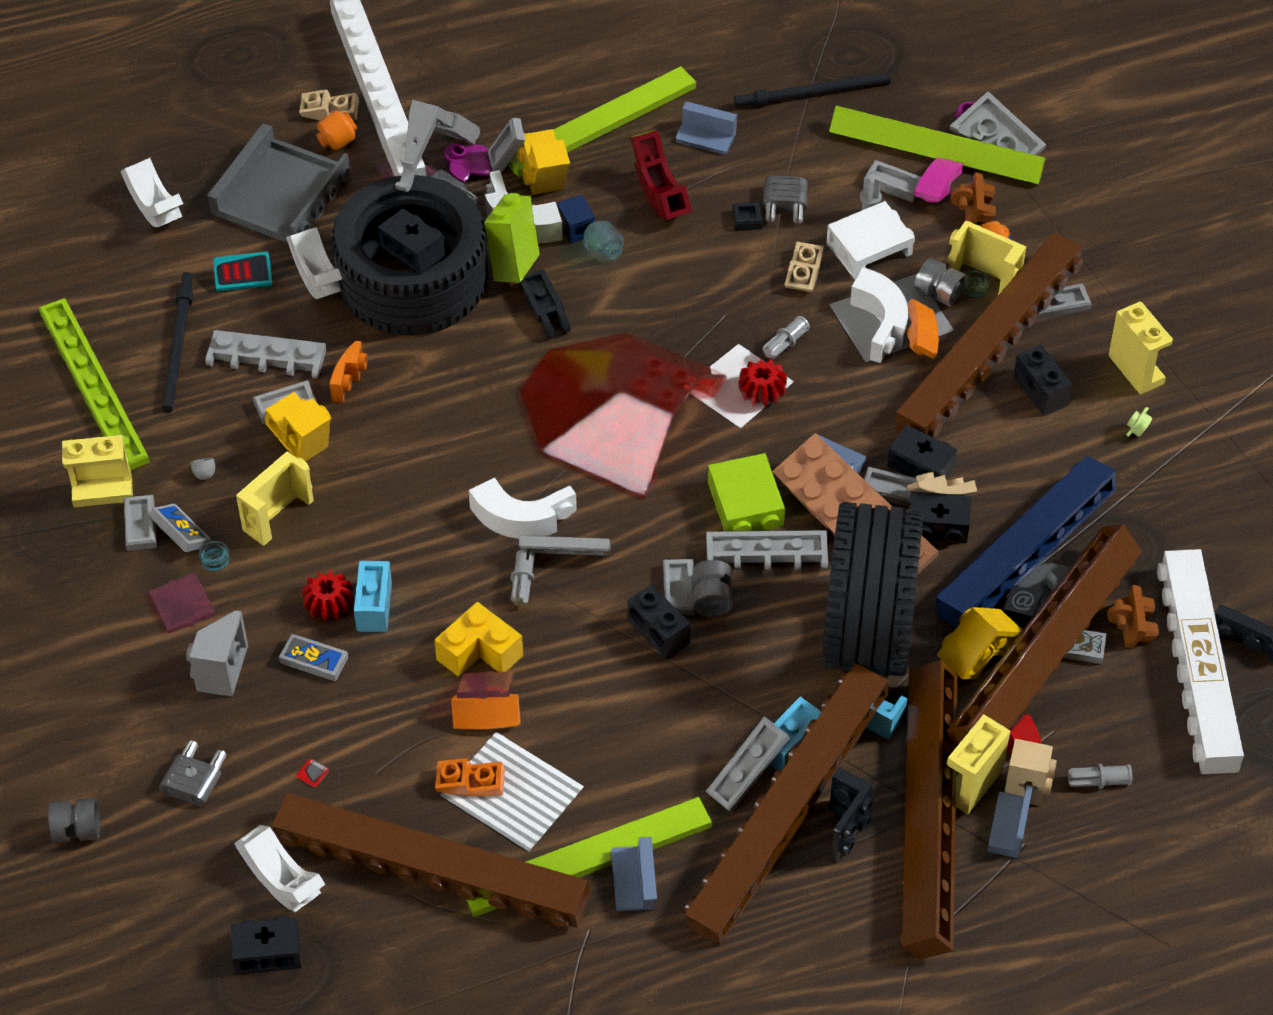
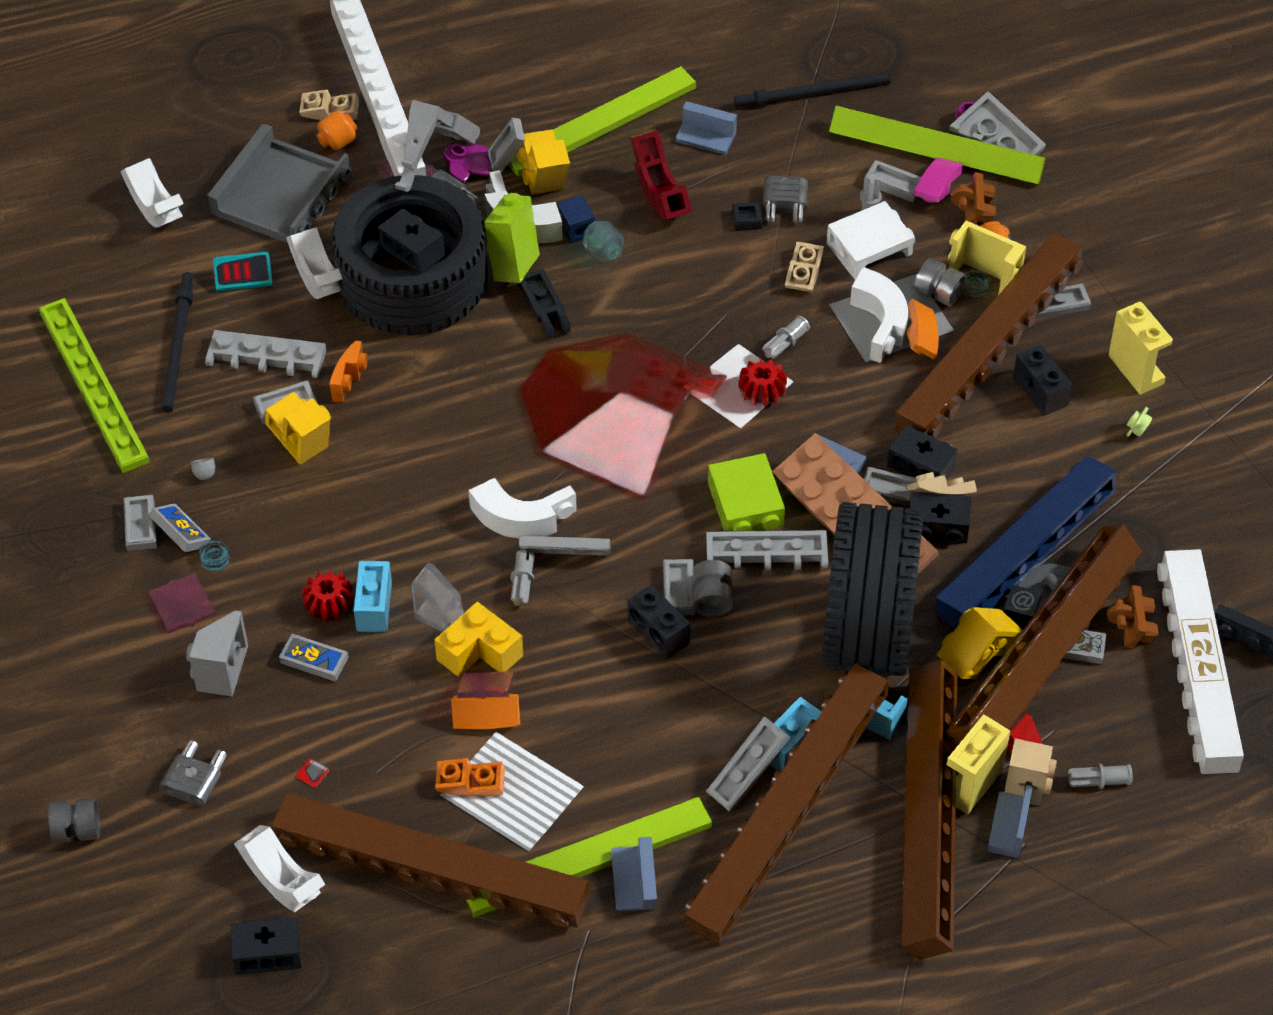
light yellow panel [62,435,133,507] -> none
light yellow panel [236,452,314,546] -> none
black bracket [829,767,874,863] -> none
none -> clear slope [412,562,464,632]

